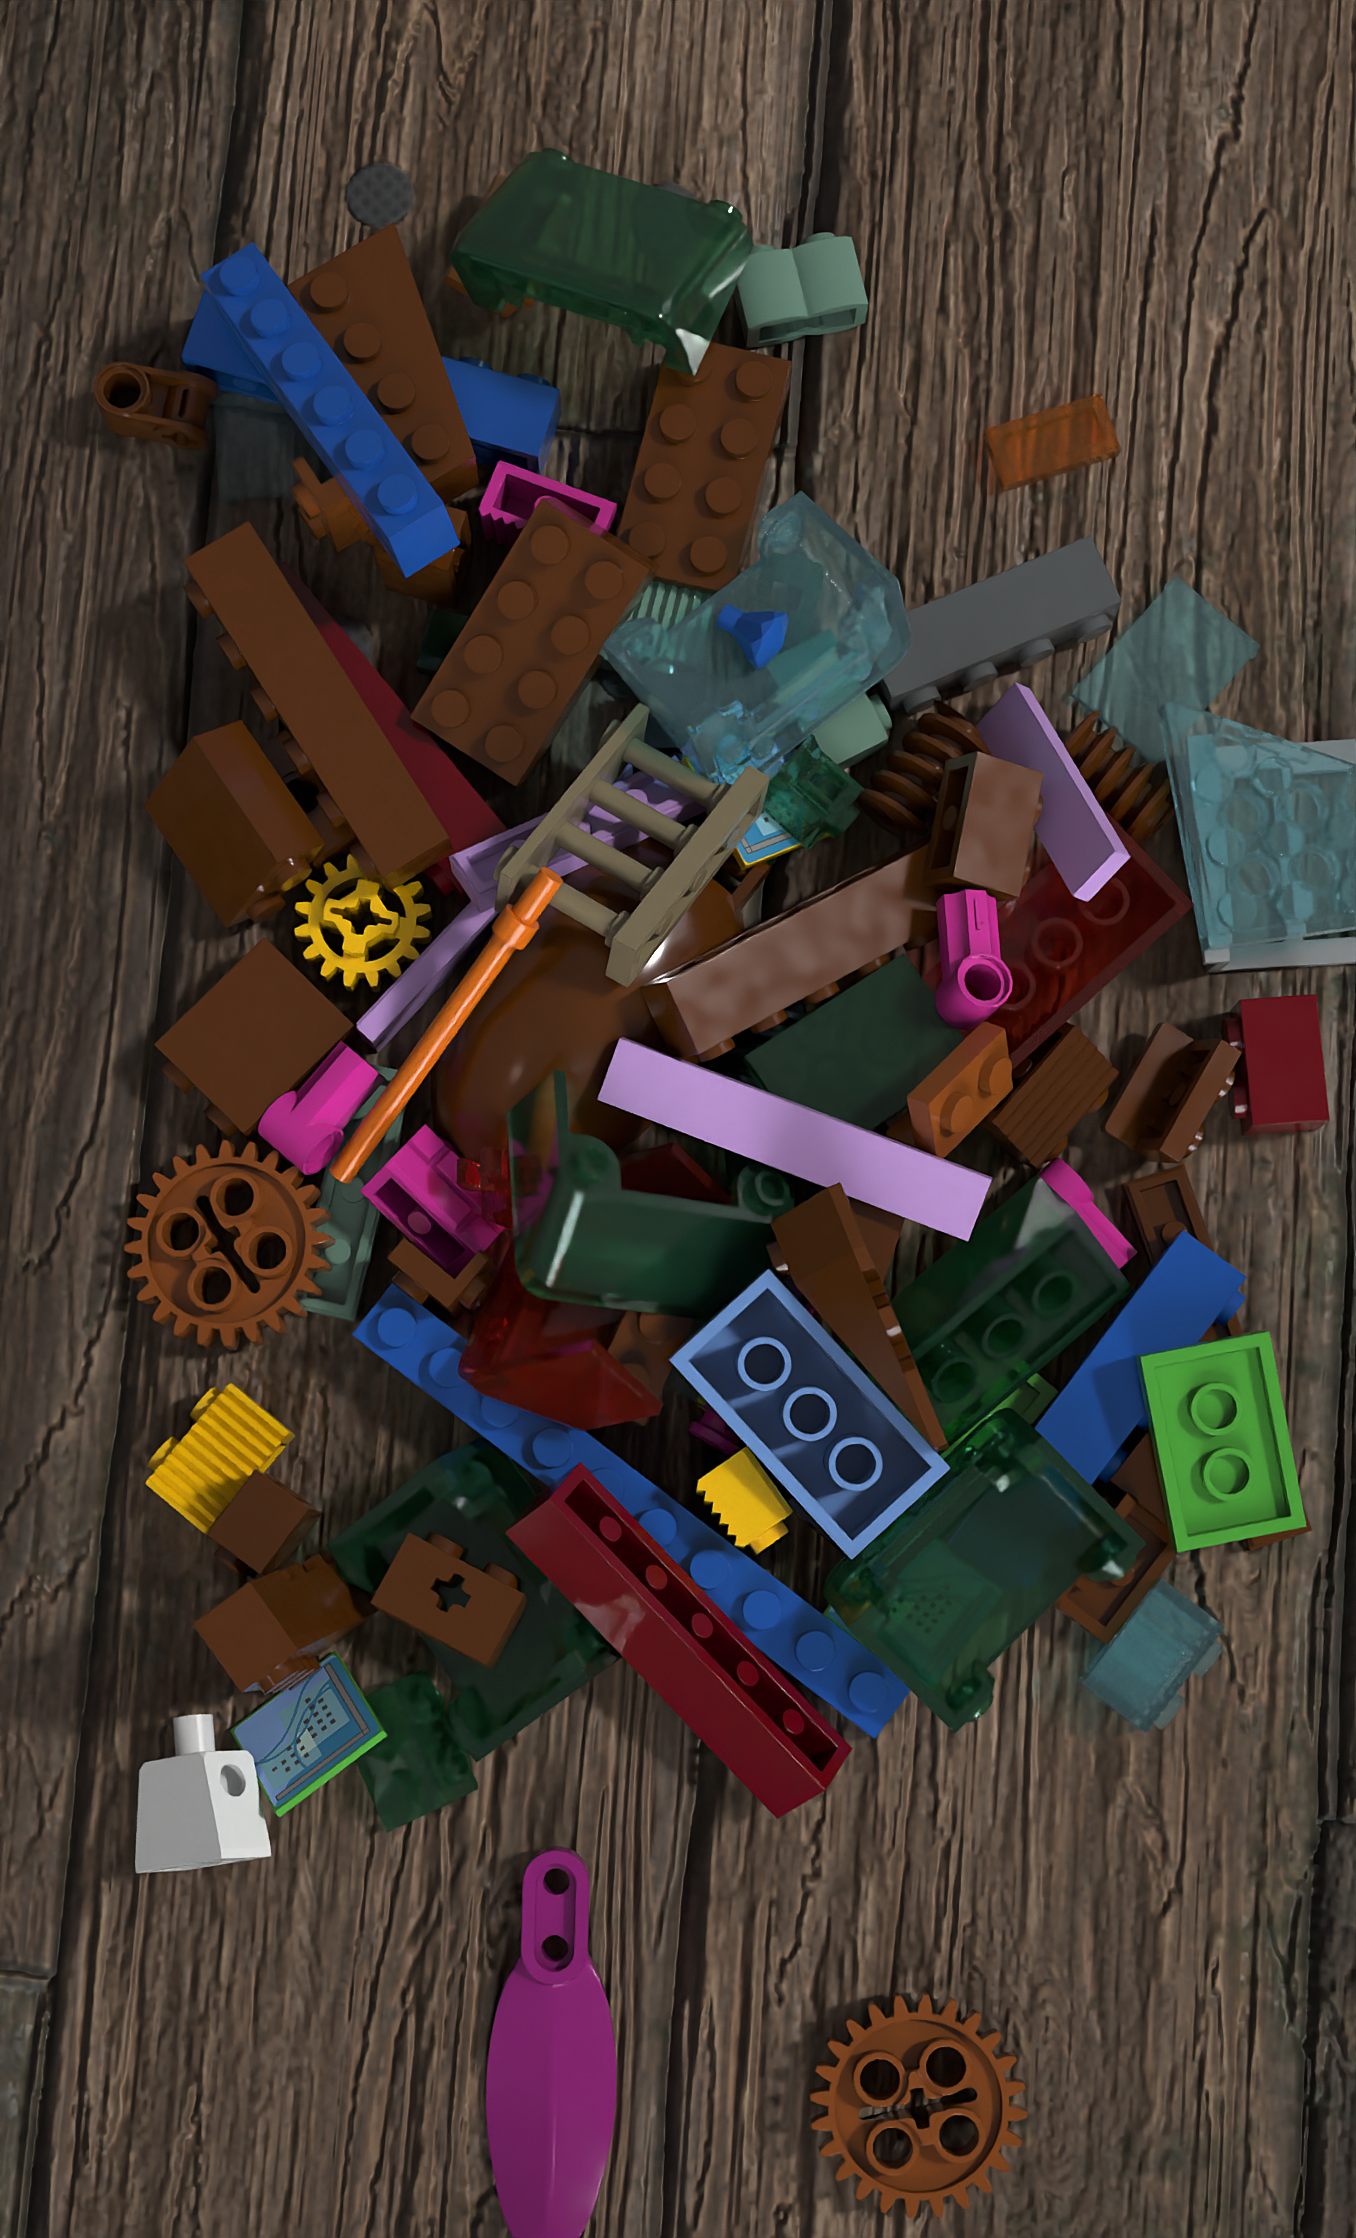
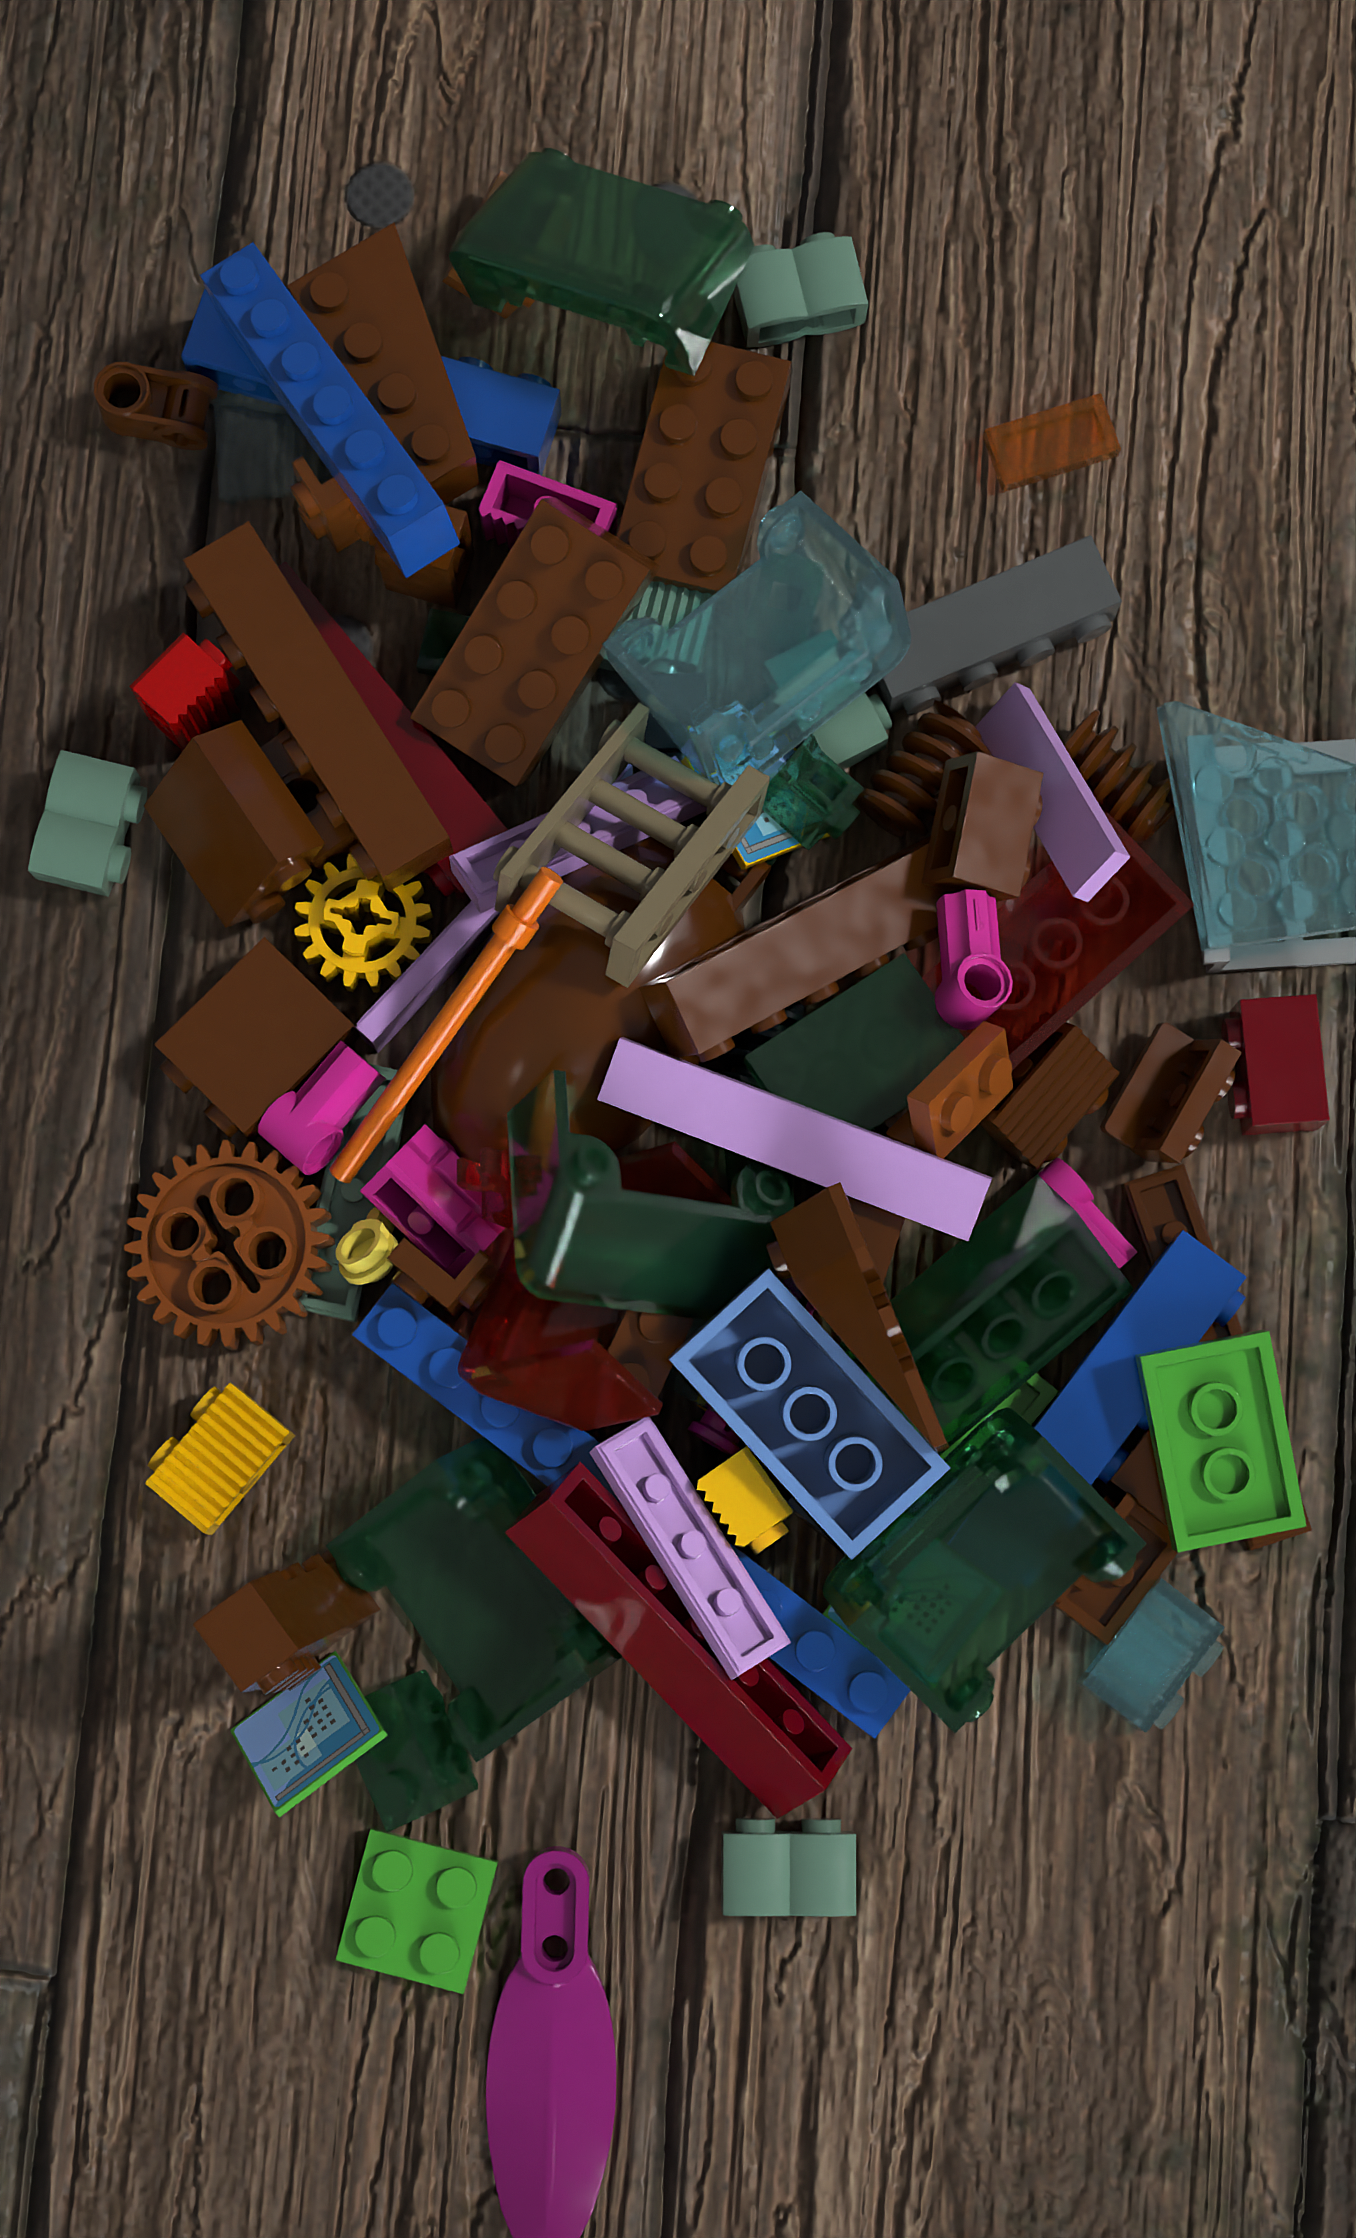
white torso [135,1714,271,1873] -> none
reddish brown brick [207,1469,323,1579] -> none
reddish brown brick [370,1531,529,1671] -> none
blue rock [716,604,789,670] -> none
dark orange gear [809,1991,1027,2219] -> none
clear light blue piece [1071,576,1260,767] -> none
none -> sand green brick [28,750,147,897]
none -> red brick [129,633,241,751]
none -> light yellow plate [336,1207,398,1285]
none -> bright green plate [336,1828,499,1994]
none -> lavender tile [589,1415,791,1681]
none -> sand green brick [721,1818,856,1916]

